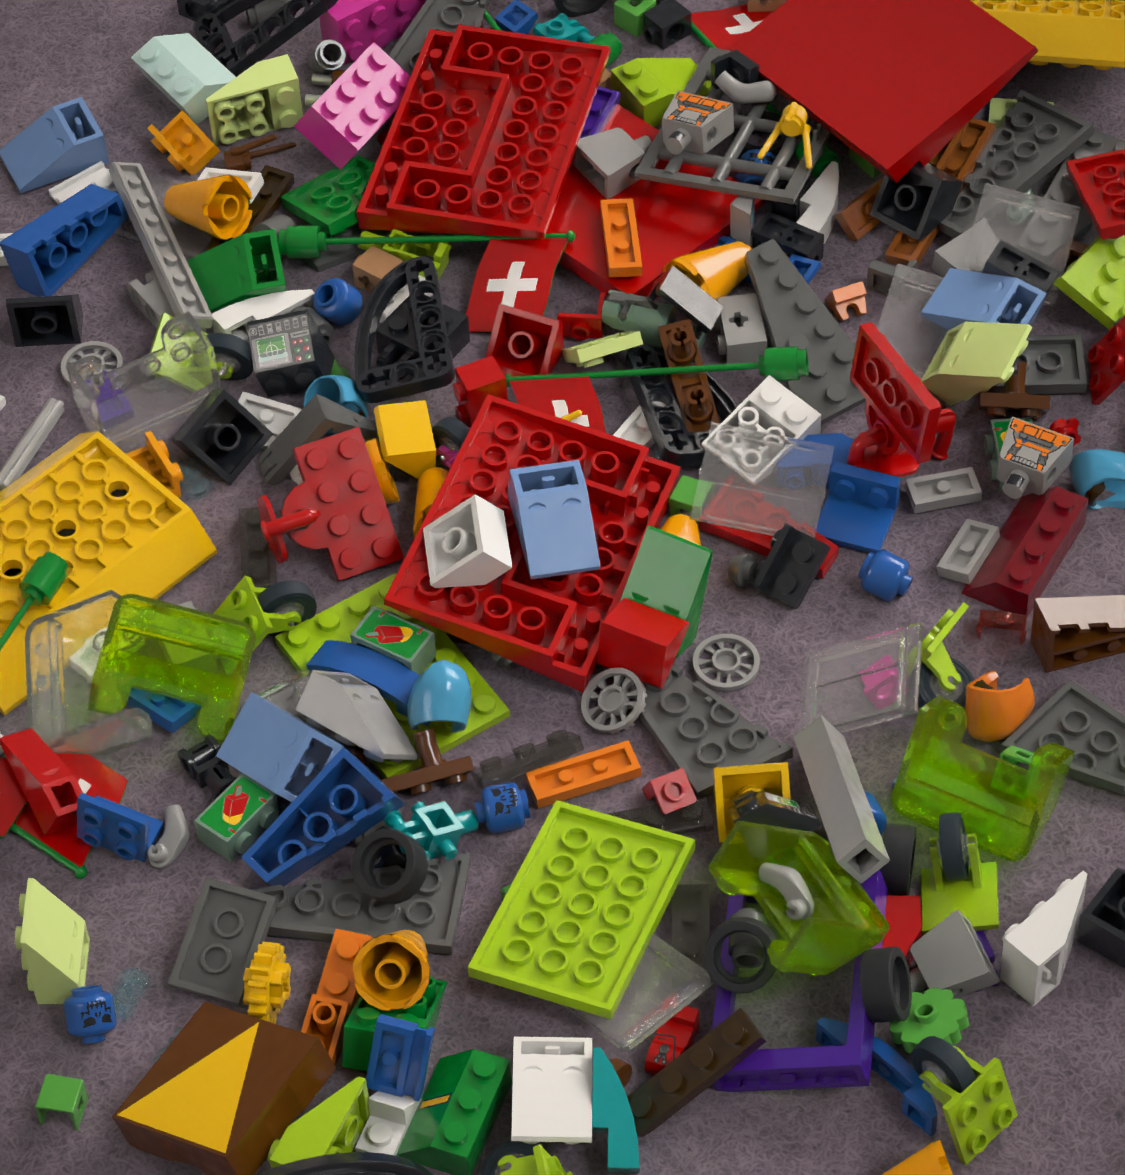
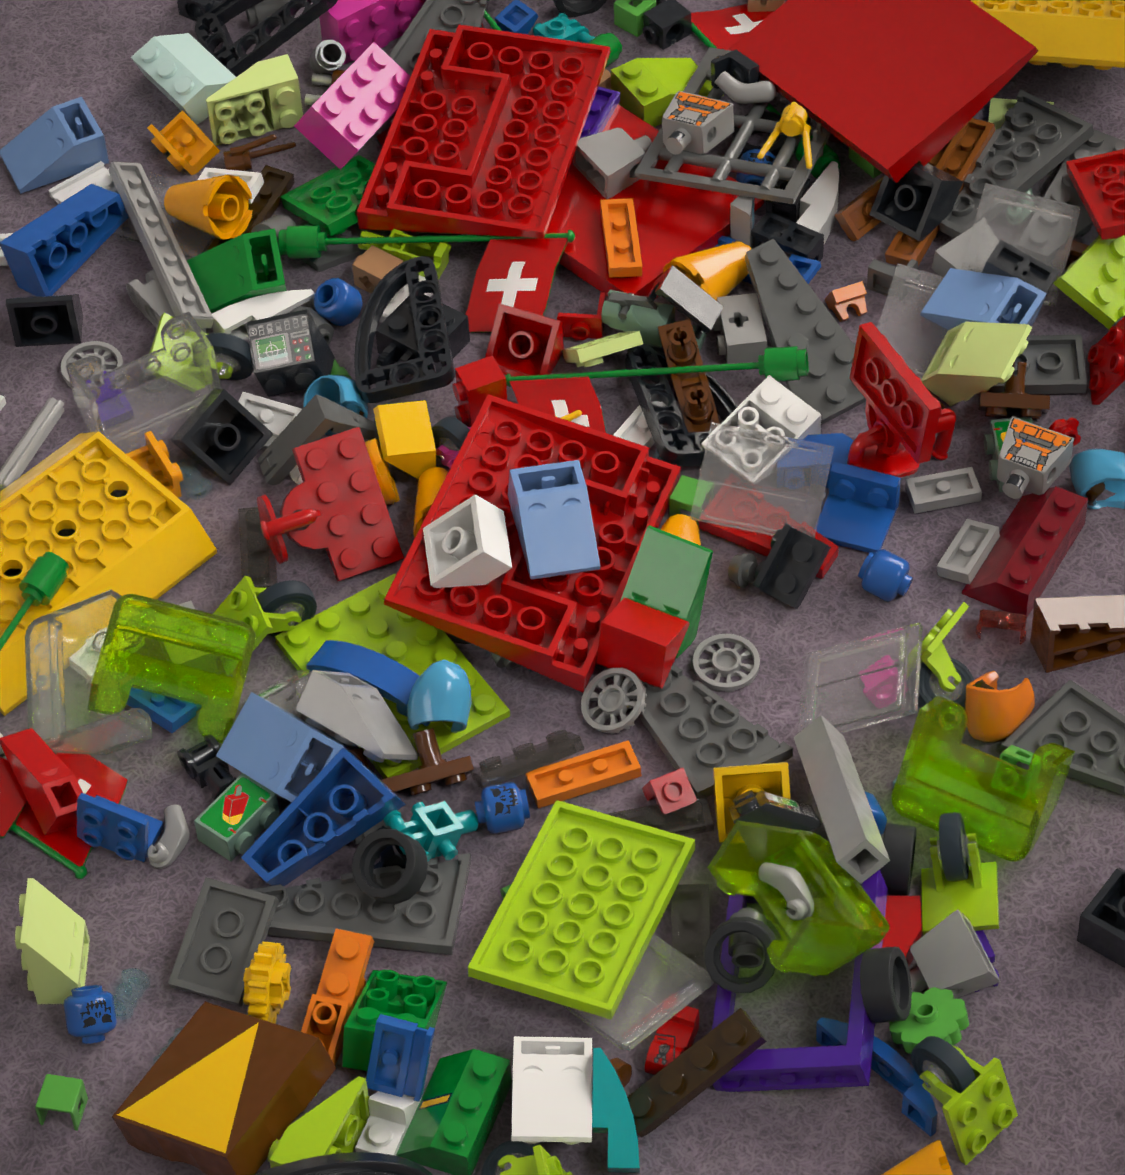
brick [350,606,436,676] -> none
light orange cone [353,930,430,1011] -> none
white slope [1000,871,1087,1006] -> none

